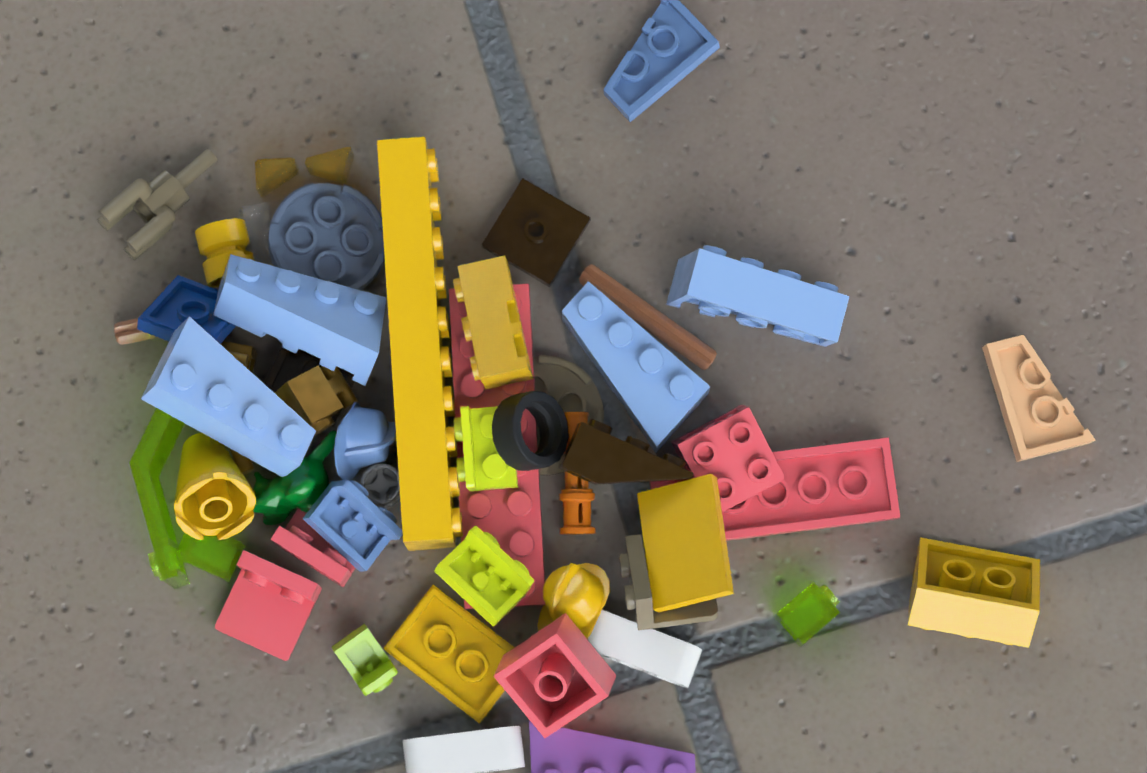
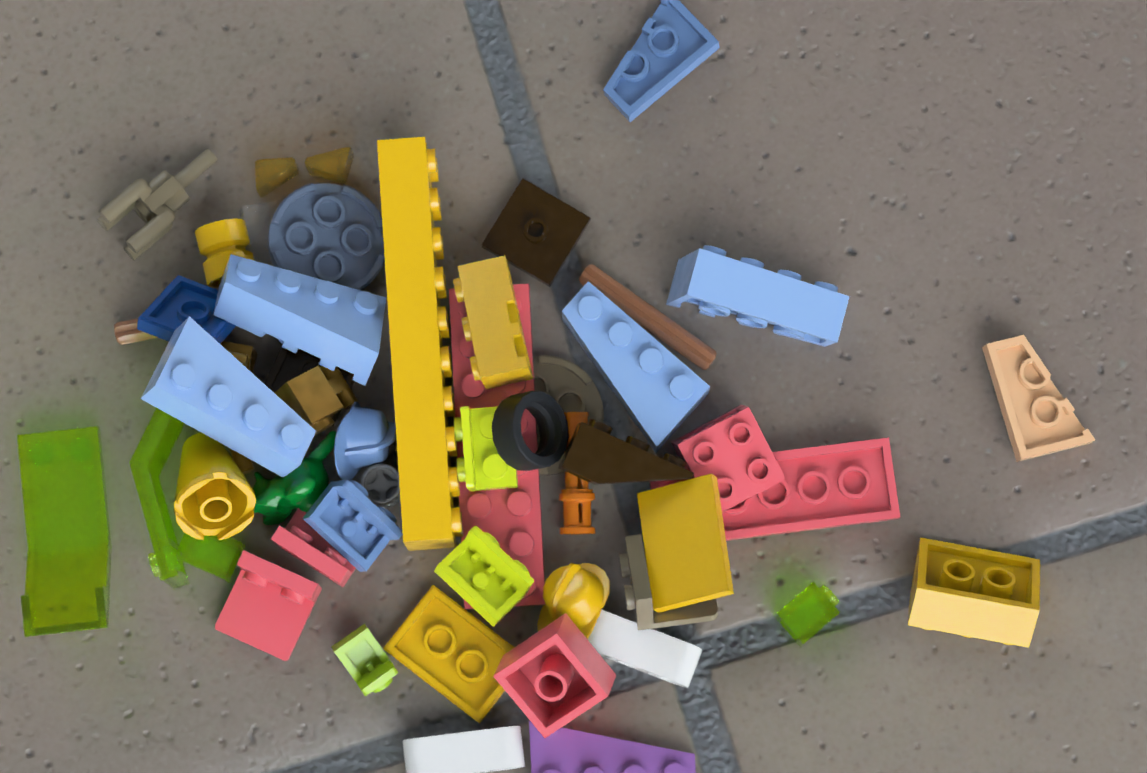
none -> clear neon green windscreen [17,426,112,637]

